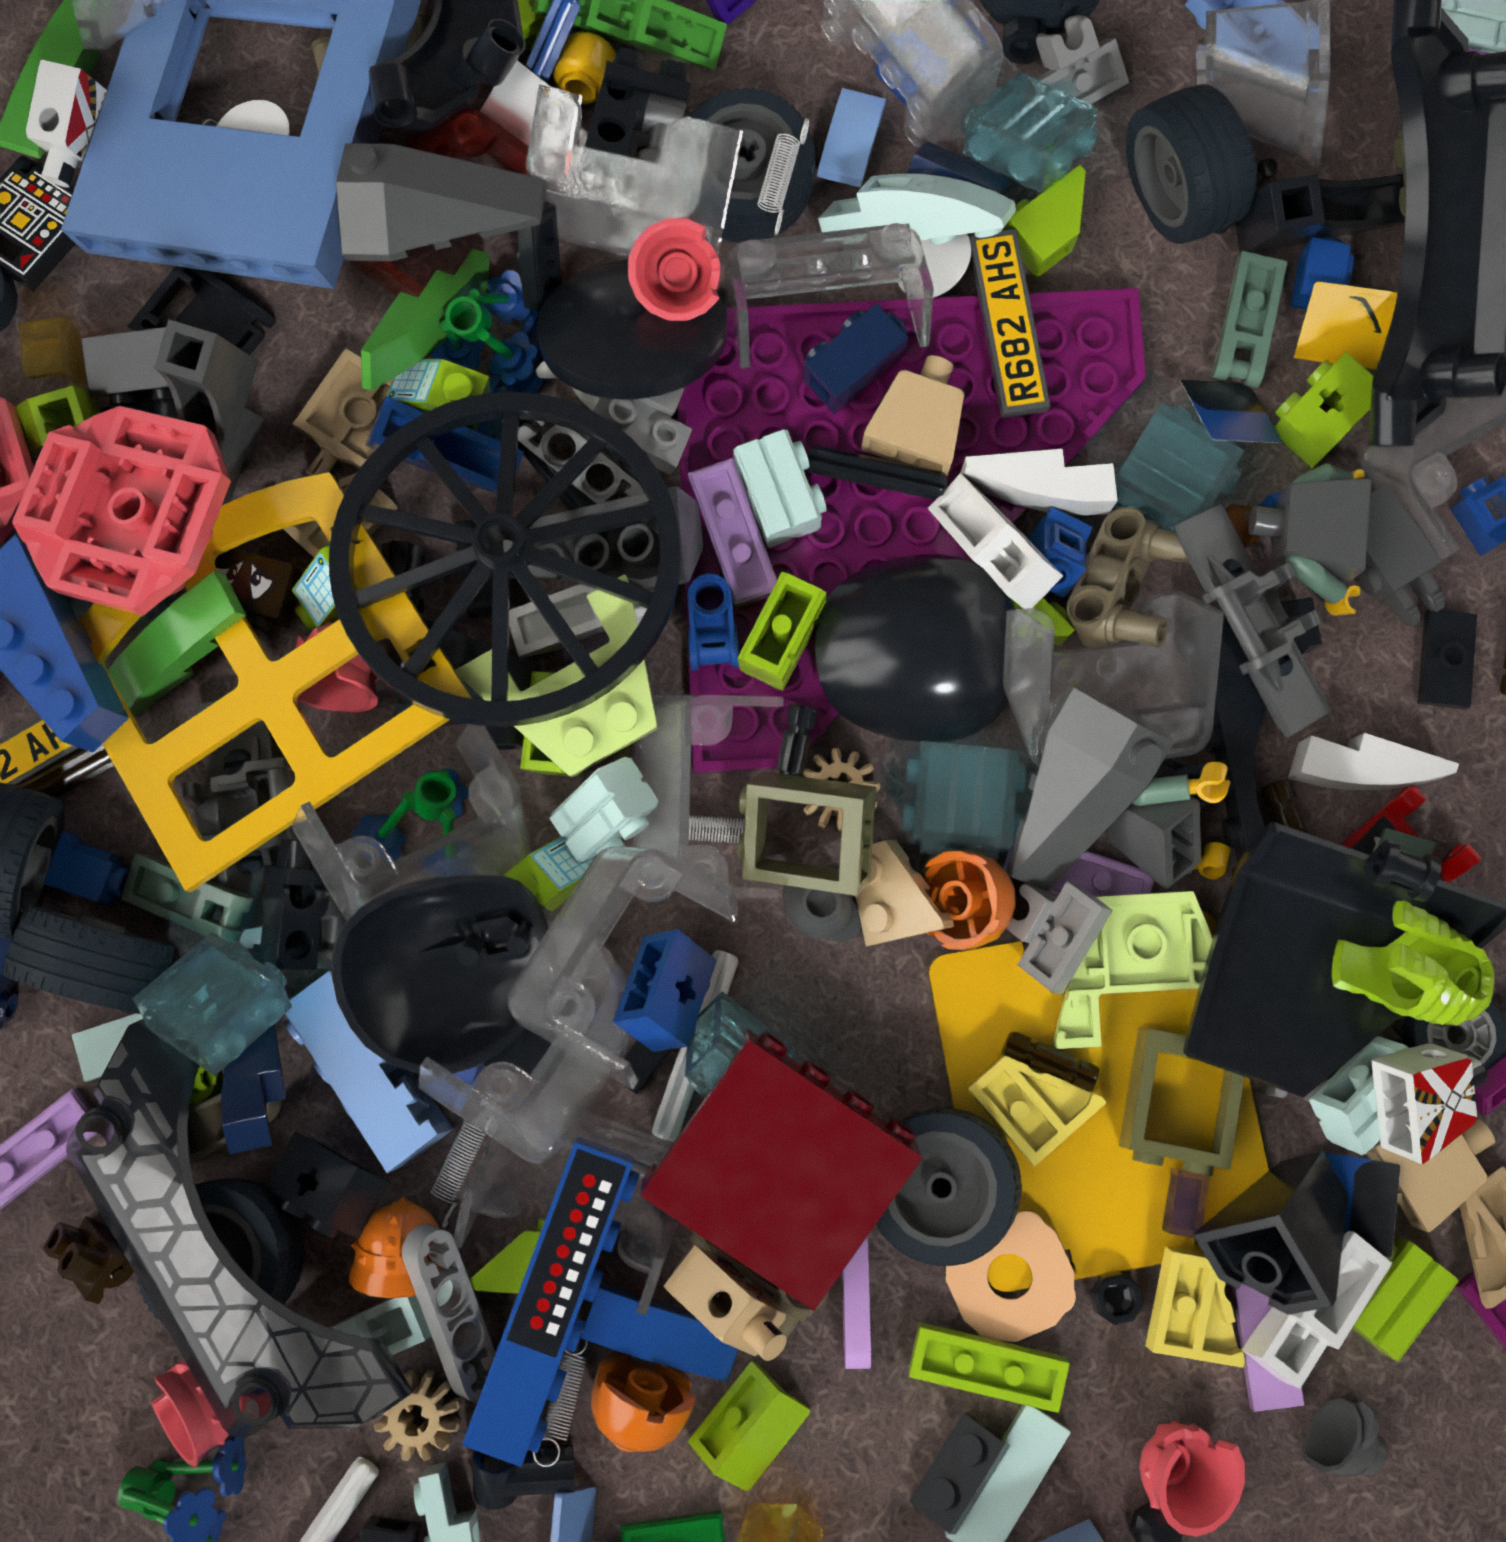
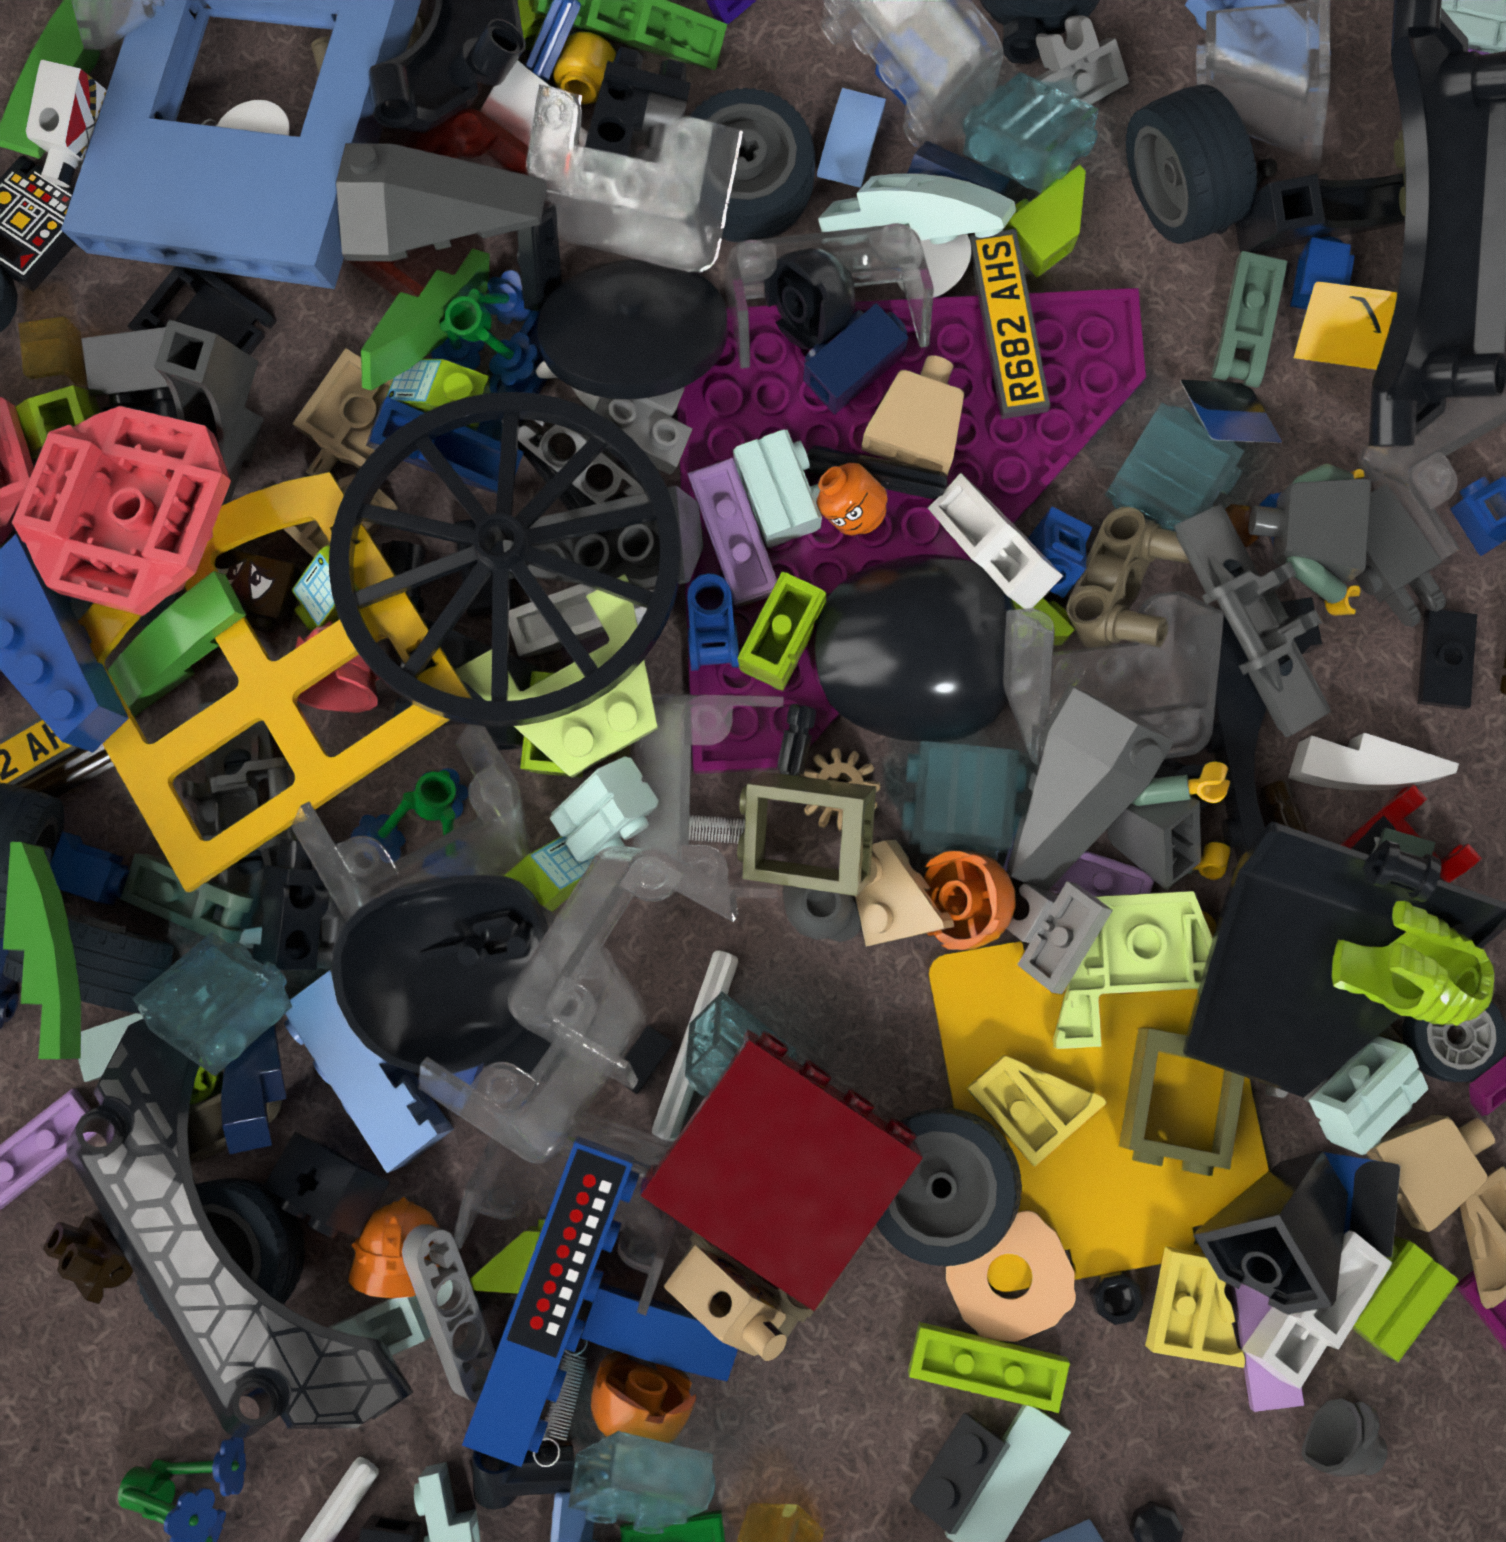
coral helmet [151,1359,249,1468] -> none
tan gear [374,1370,462,1461] -> none
white piece [431,1106,501,1228] -> none
blue brick [613,929,717,1052] -> none
coral helmet [628,218,721,321] -> none
lime panel [687,1361,810,1491] -> none
white piece [757,118,809,235] -> none
lavender beam [842,1236,871,1369] -> none
white slope [960,449,1118,515] -> none
dark brown axle [1002,1031,1100,1091] -> none
coral helmet [1139,1420,1245,1537] -> none
piece [1162,1167,1210,1238] -> none
lime brick [1274,352,1374,469] -> none
white torso [1371,1044,1487,1164] -> none
none -> bright green slope [3,842,81,1059]
none -> clear light blue brick [568,1431,715,1534]
none -> black cylinder [764,248,855,349]
none -> orange head [816,463,888,536]

